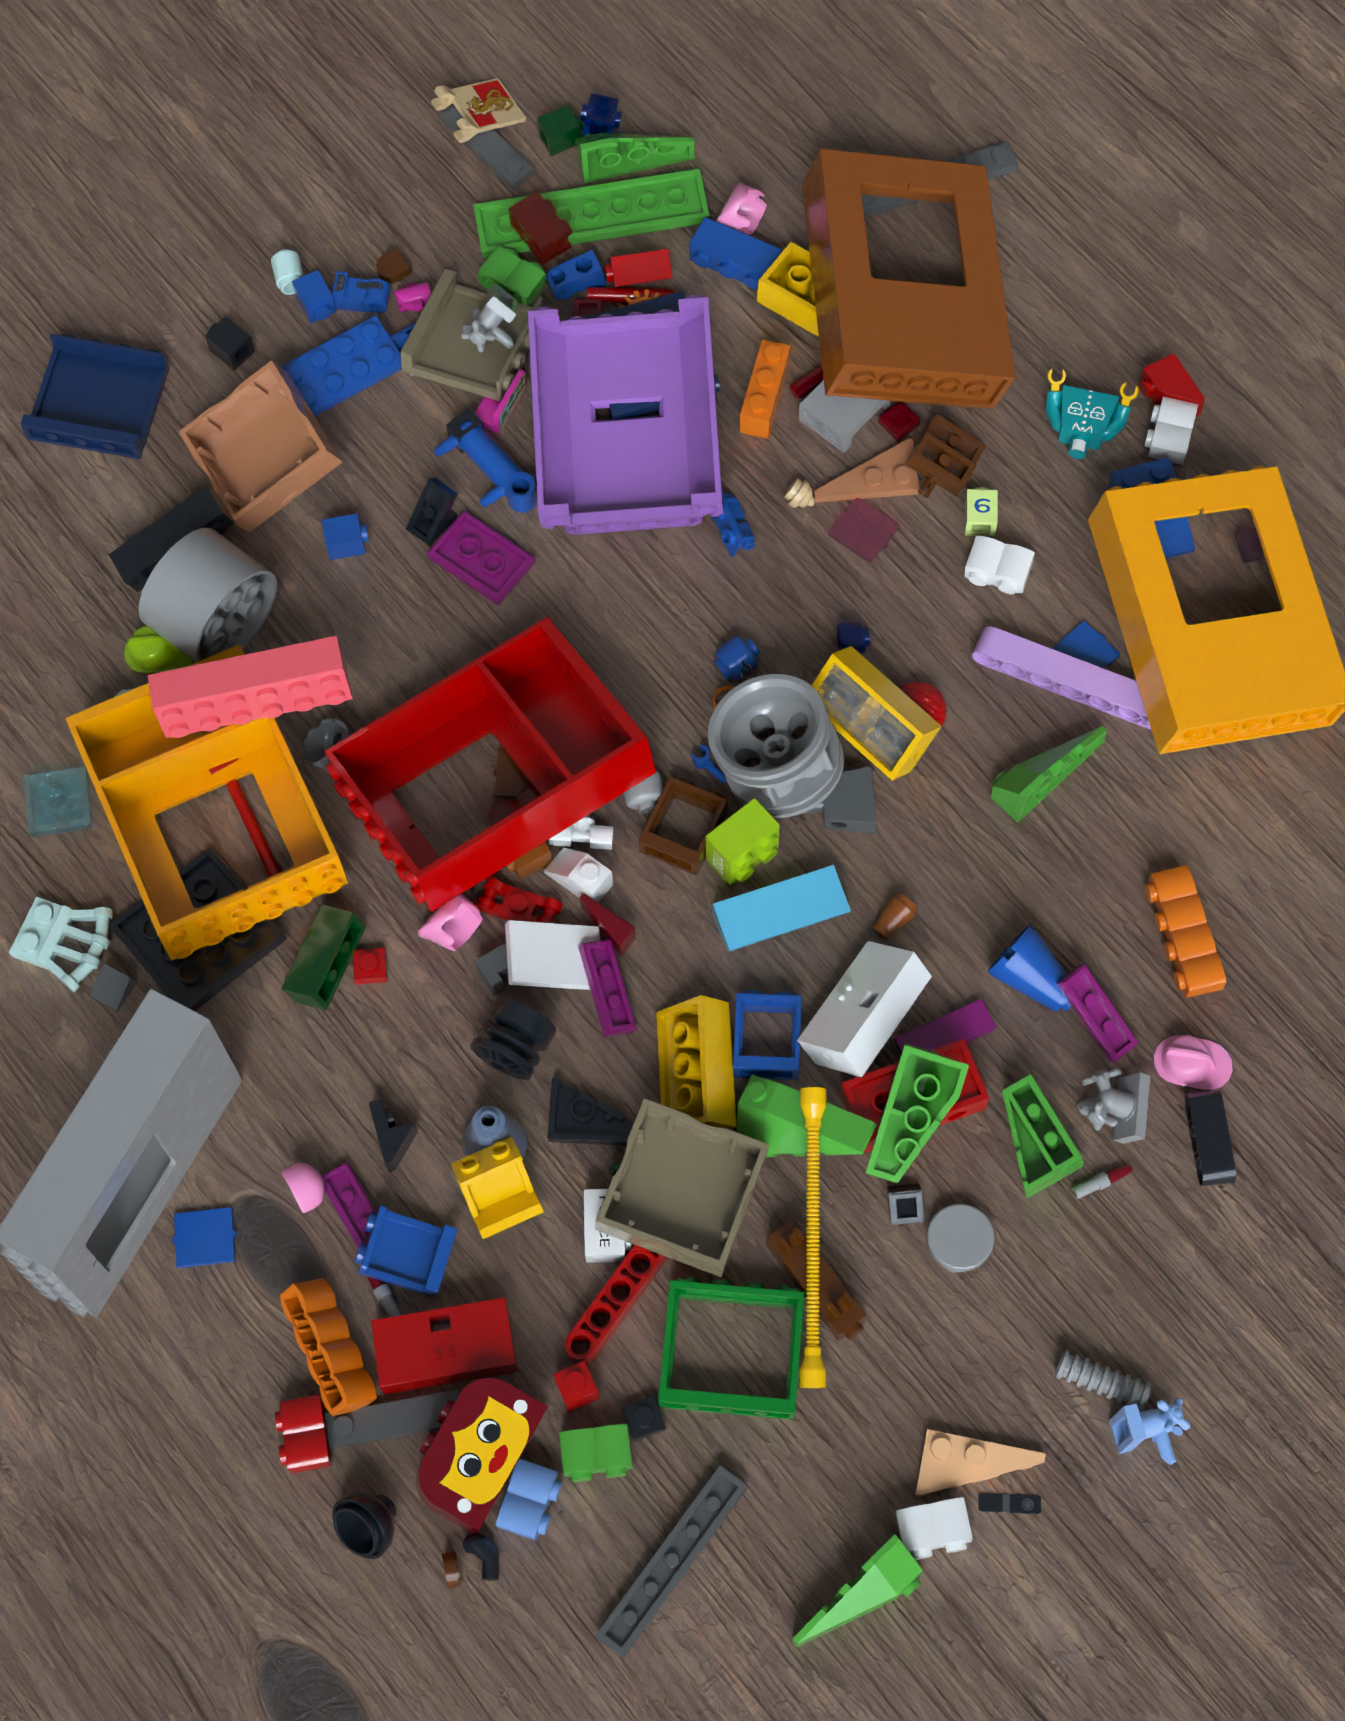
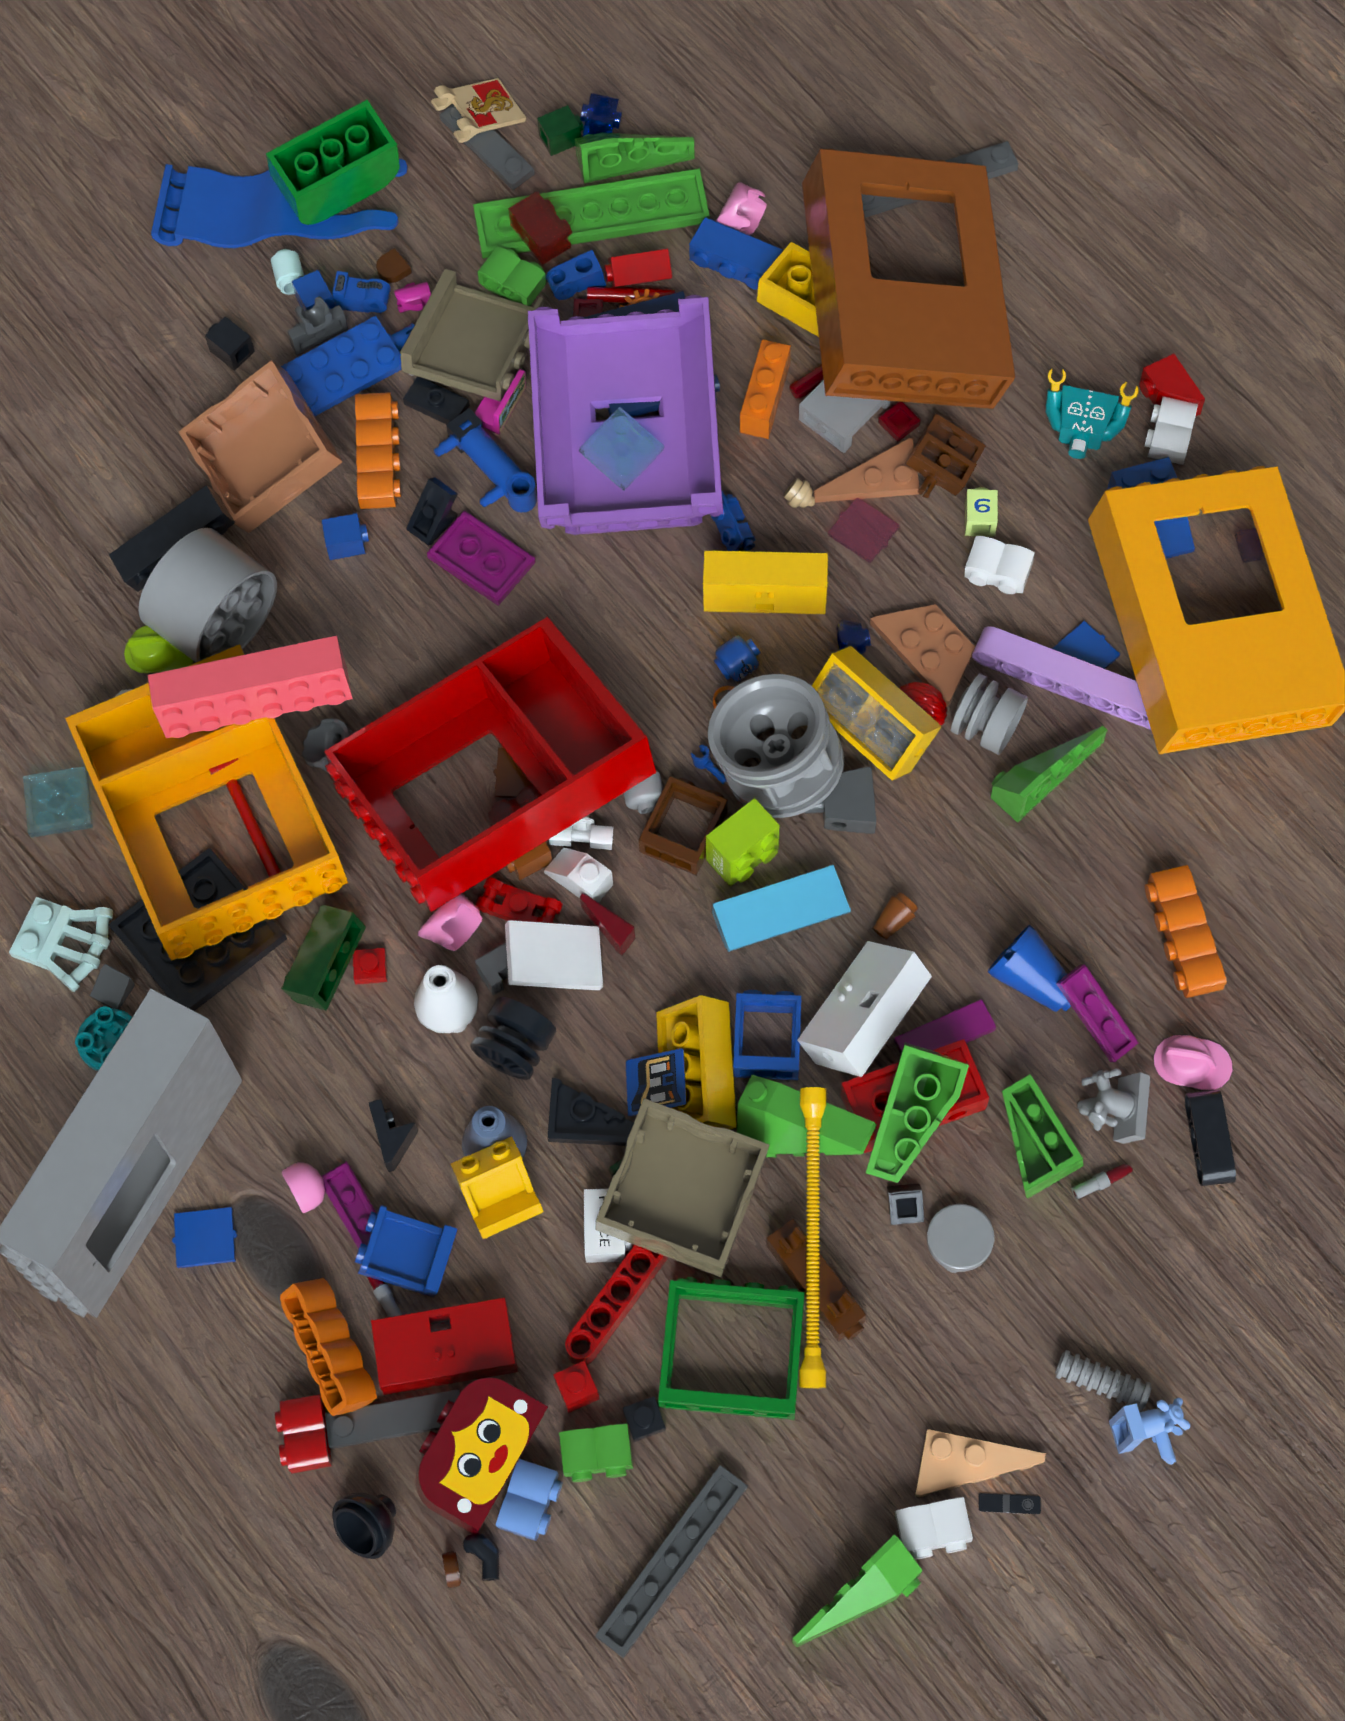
dark blue panel [20,334,169,460] -> none
light grey piece [461,282,518,352] -> none
magenta tile [578,939,637,1038] -> none
none -> teal tile [75,1006,132,1071]
none -> blue flag [151,159,408,248]
none -> green brick [266,100,400,225]
none -> dark grey plate [287,296,348,355]
none -> orange brick [355,392,402,509]
none -> black plate [403,376,470,424]
none -> white cone [414,965,478,1033]
none -> clear light blue plate [579,407,665,491]
none -> sticker [626,1048,686,1116]
none -> yellow brick [703,551,828,614]
none -> nougat wing [870,604,975,707]
none -> light grey wheel [951,673,1028,755]

